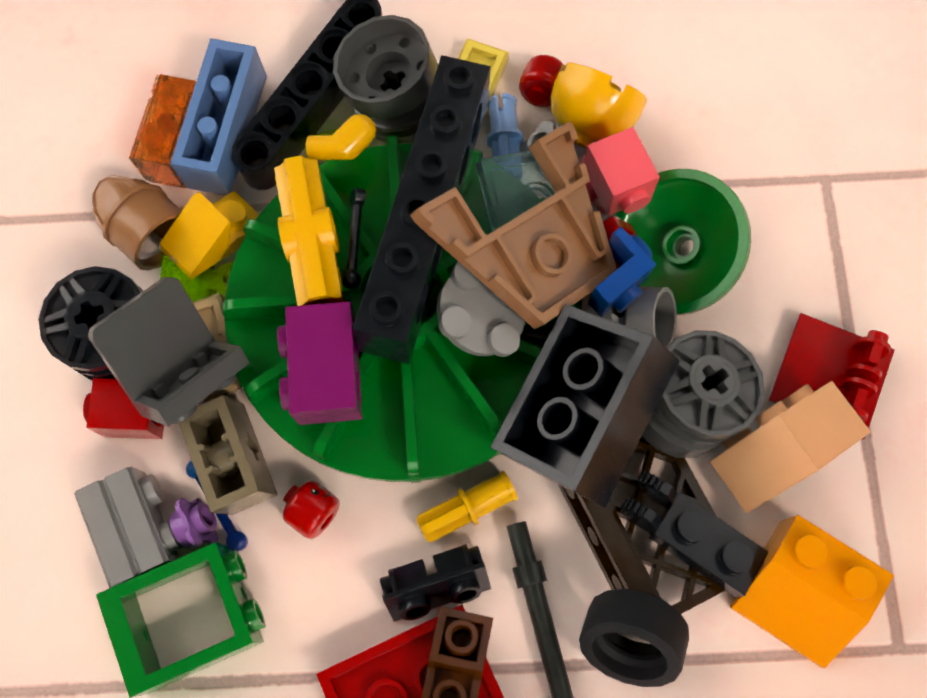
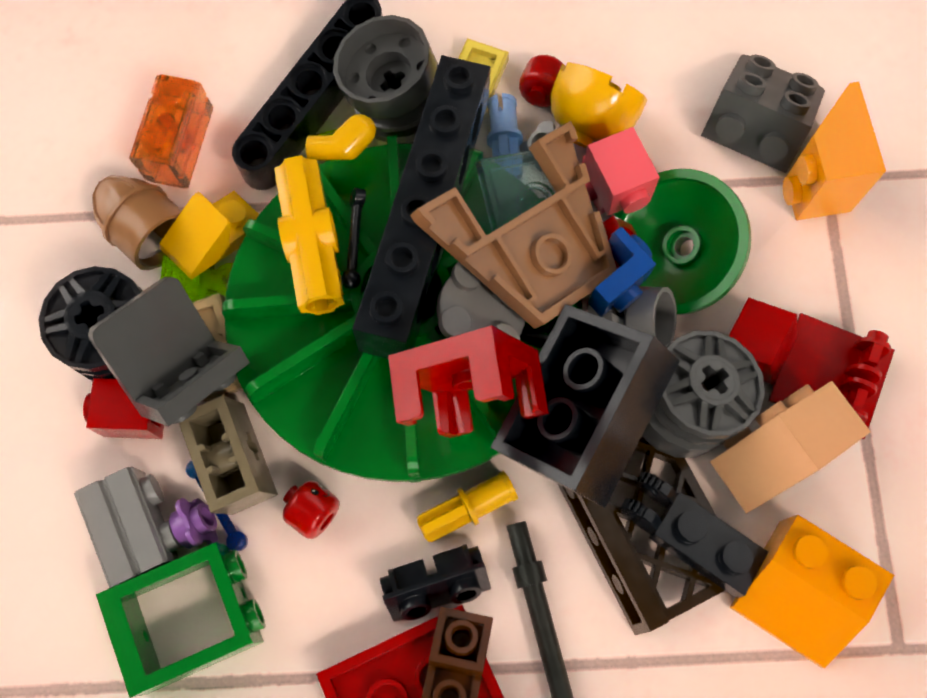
medium blue brick [170,38,267,196] -> none
magenta brick [277,301,363,425] -> none
black tyre [579,589,689,687] -> none
none -> red panel [388,325,549,438]
none -> dark grey bracket [701,54,825,173]
none -> red brick [729,297,798,385]
none -> light orange slope [783,82,886,221]

